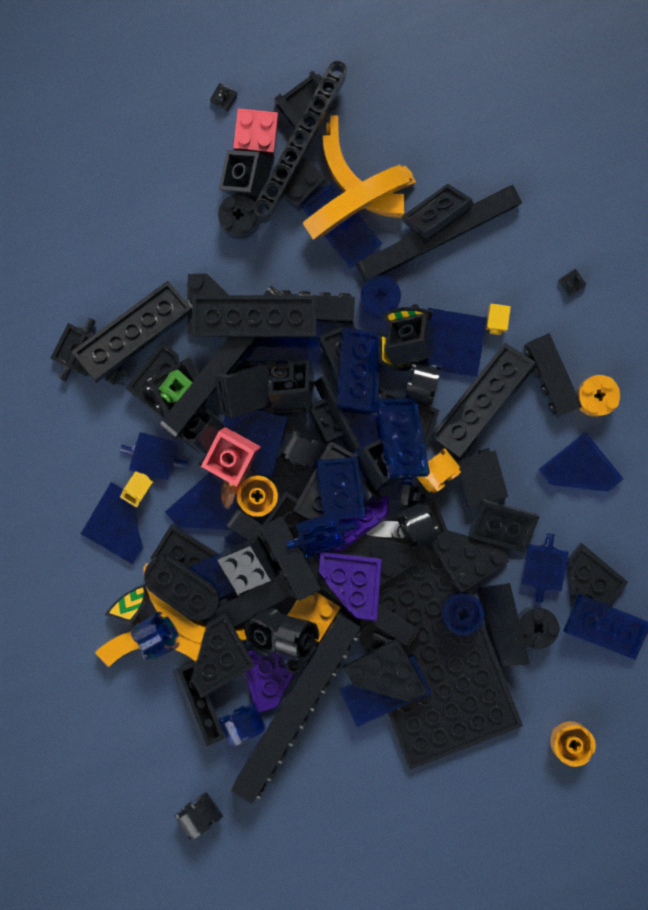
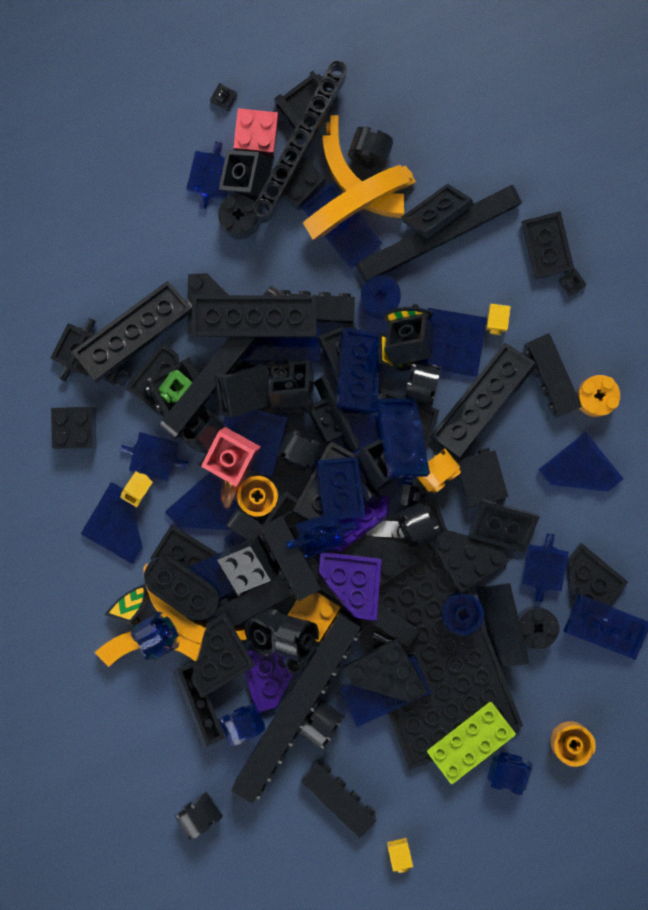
none -> black brick [51,407,97,449]
none -> clear blue plate [186,141,227,209]
none -> black brick [299,700,345,750]
none -> black brick [301,760,377,839]
none -> black brick [347,126,393,169]
none -> yellow brick [387,838,413,873]
none -> lime bracket [427,702,516,784]
none -> clear blue brick [487,751,533,795]
none -> black plate [521,211,574,280]

